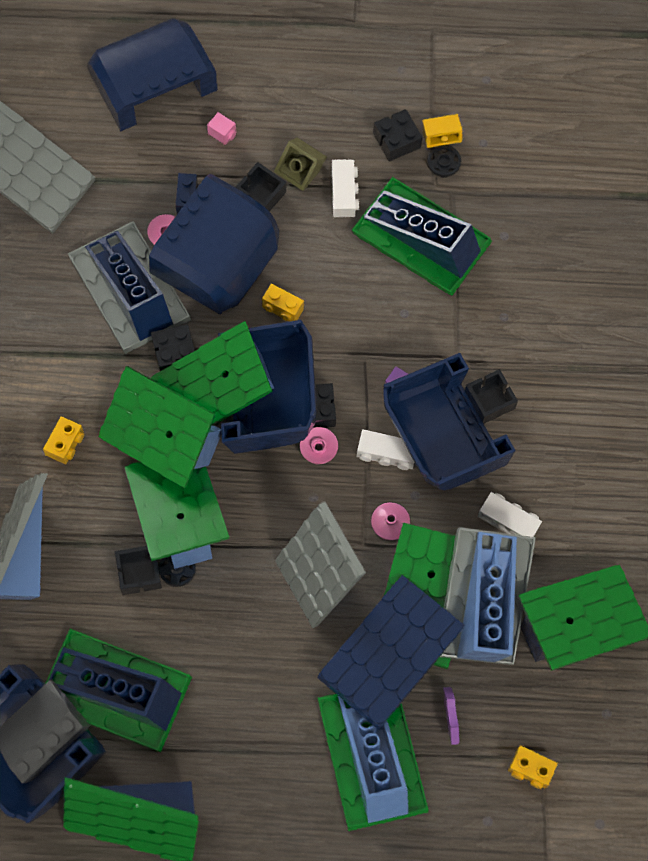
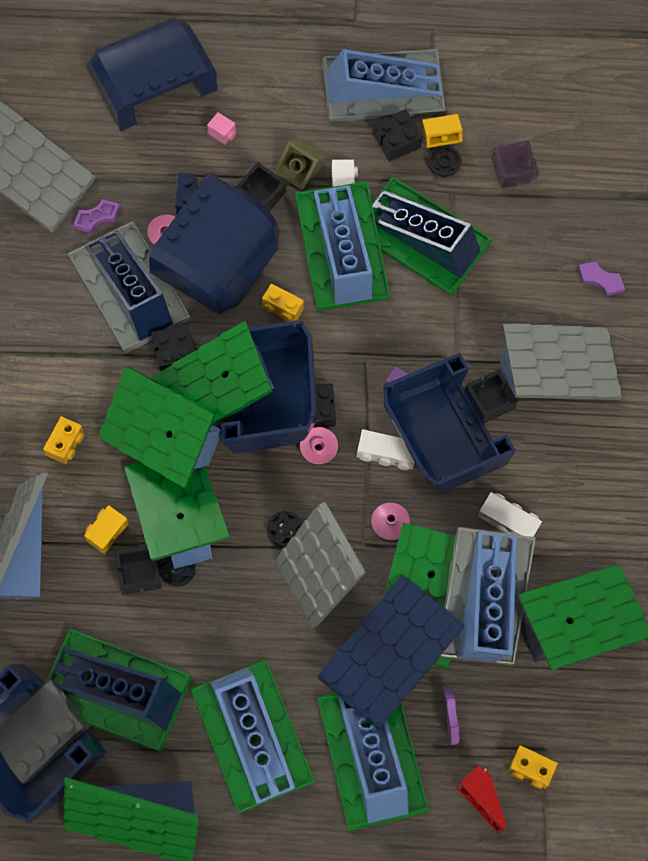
none -> medium lavender tile [73,199,120,233]
none -> yellow brick [84,505,129,554]
none -> piece [191,659,315,813]
none -> black wheel [267,511,303,547]
none -> piece [295,181,390,312]
none -> piece [322,49,445,121]
none -> red slope [457,766,507,835]
none -> clear purple piece [491,140,539,189]
none -> light grey piece [500,324,622,400]
none -> medium lavender tile [578,261,625,296]

